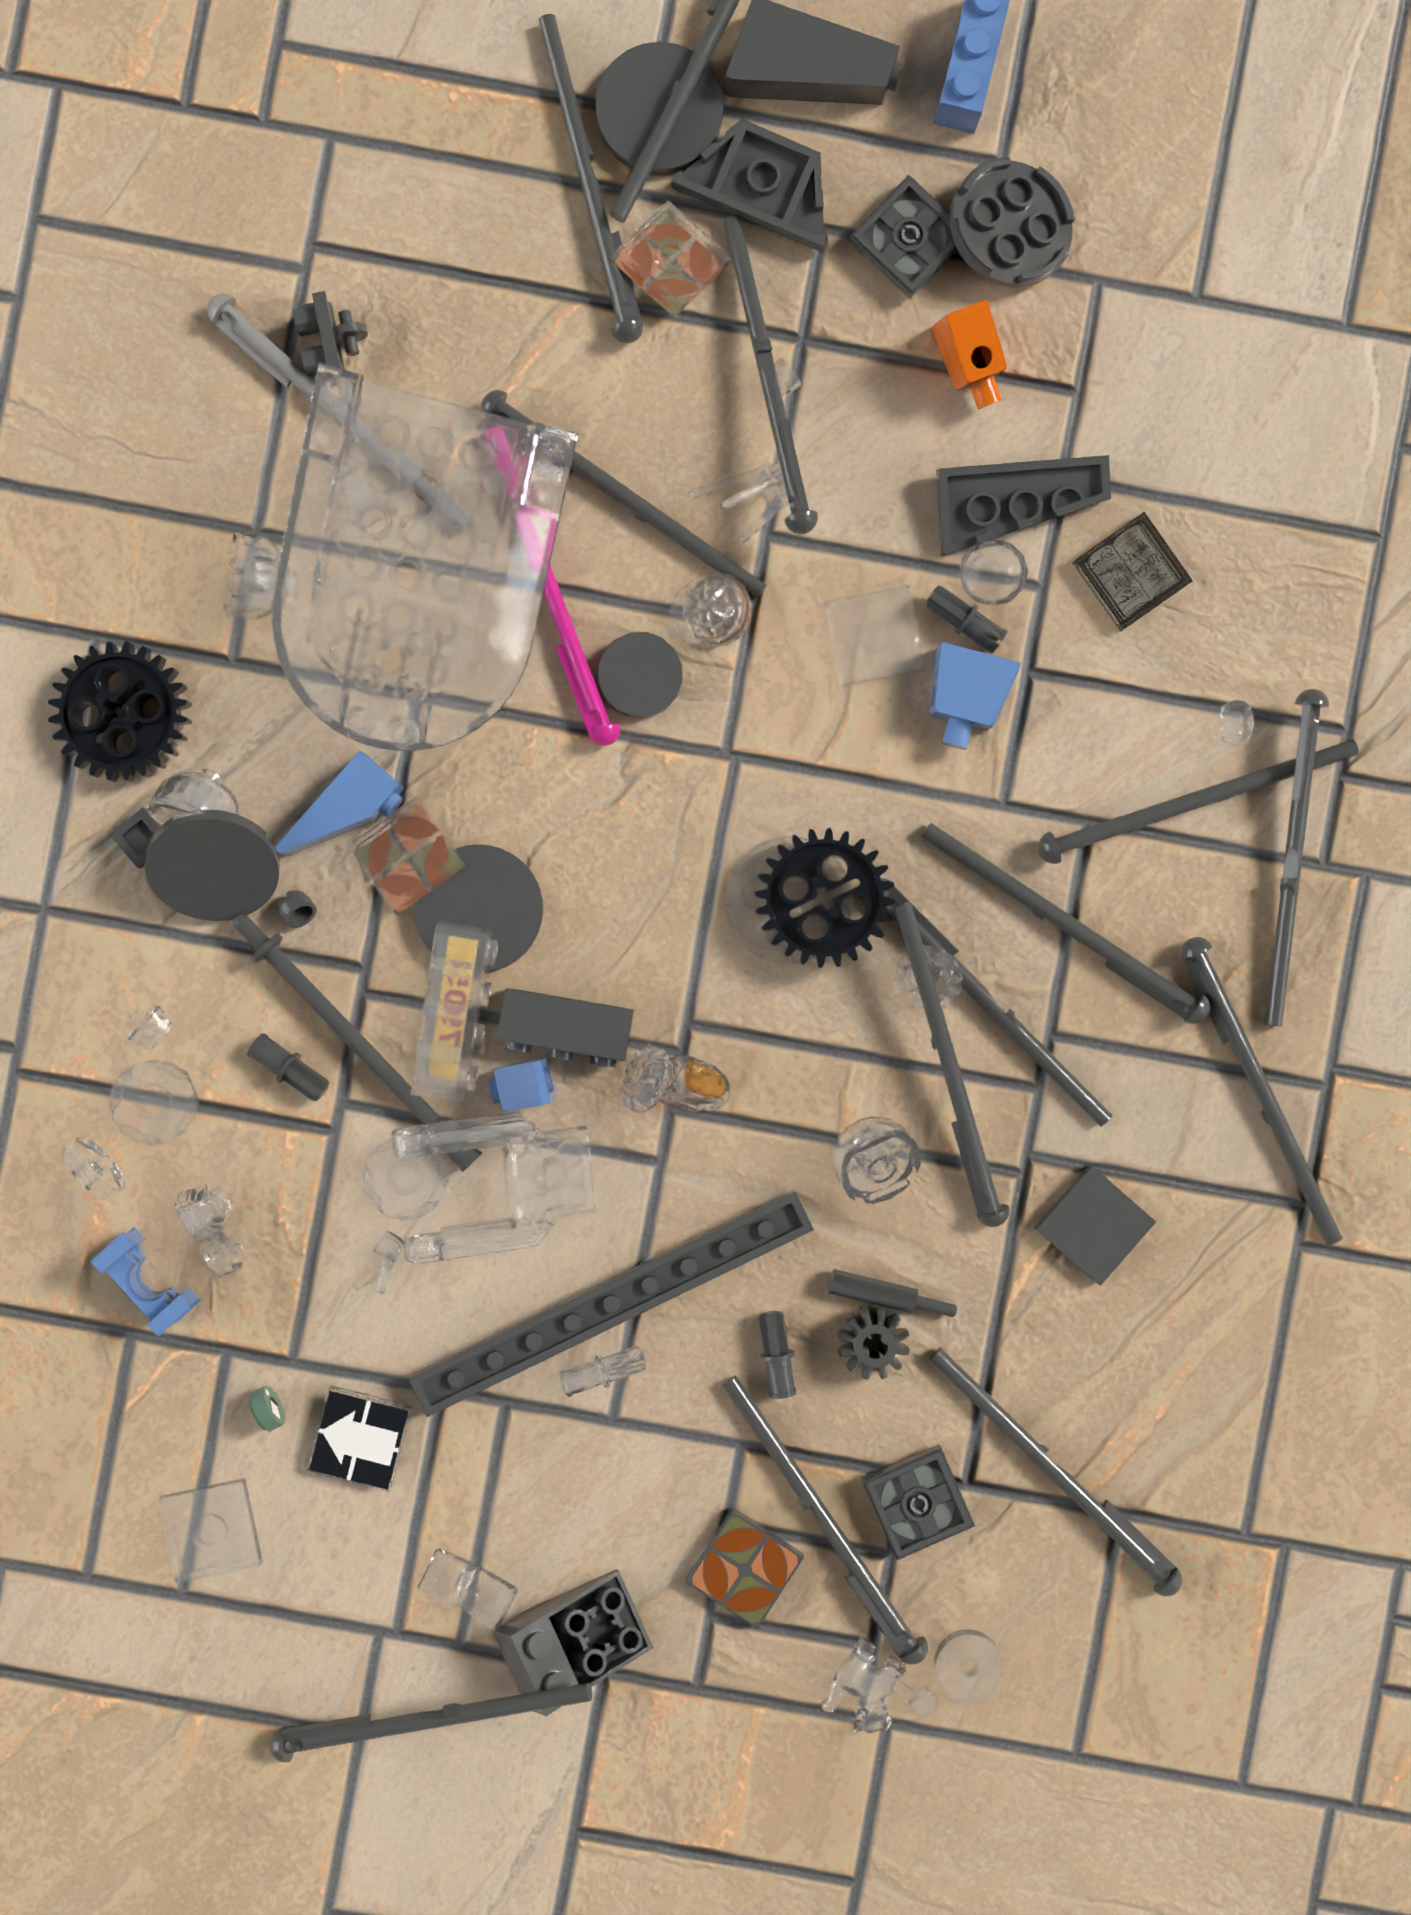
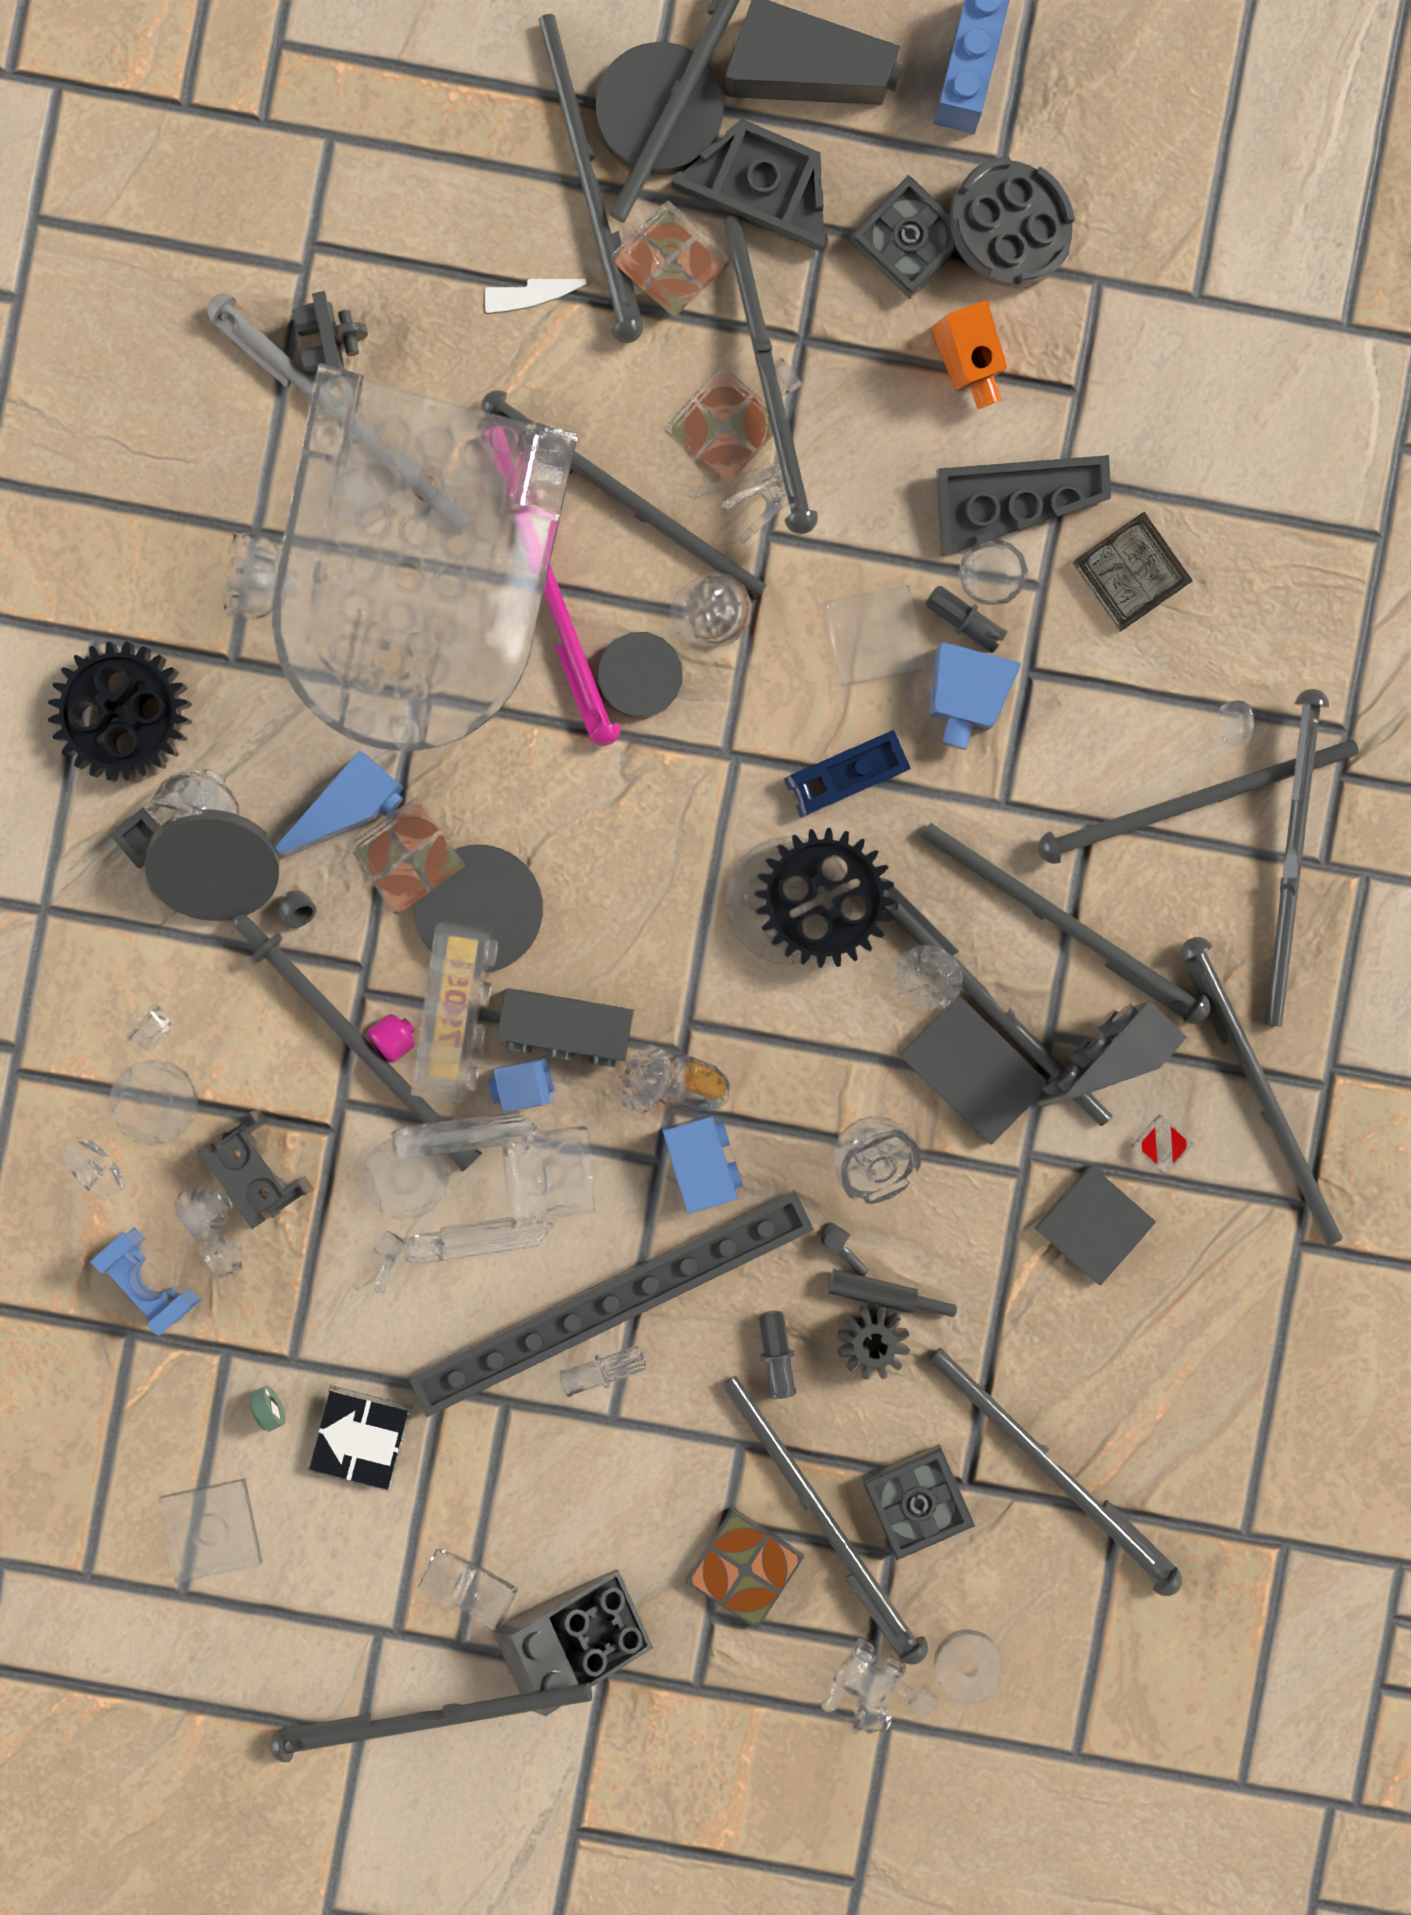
dark grey axle [247,1033,329,1101] -> none
dark grey bar [894,902,1009,1227] -> none
none -> dark grey piece [198,1109,315,1229]
none -> dark pink piece [367,1014,415,1063]
none -> white sticker [485,279,587,313]
none -> medium blue brick [663,1113,743,1214]
none -> clear tile [664,364,773,485]
none -> dark blue plate [784,730,911,818]
none -> dark grey hand [821,1222,869,1276]
none -> dark grey tile [898,995,1047,1145]
none -> dark grey slope [1037,1000,1187,1108]
none -> clear tile [1131,1114,1194,1175]

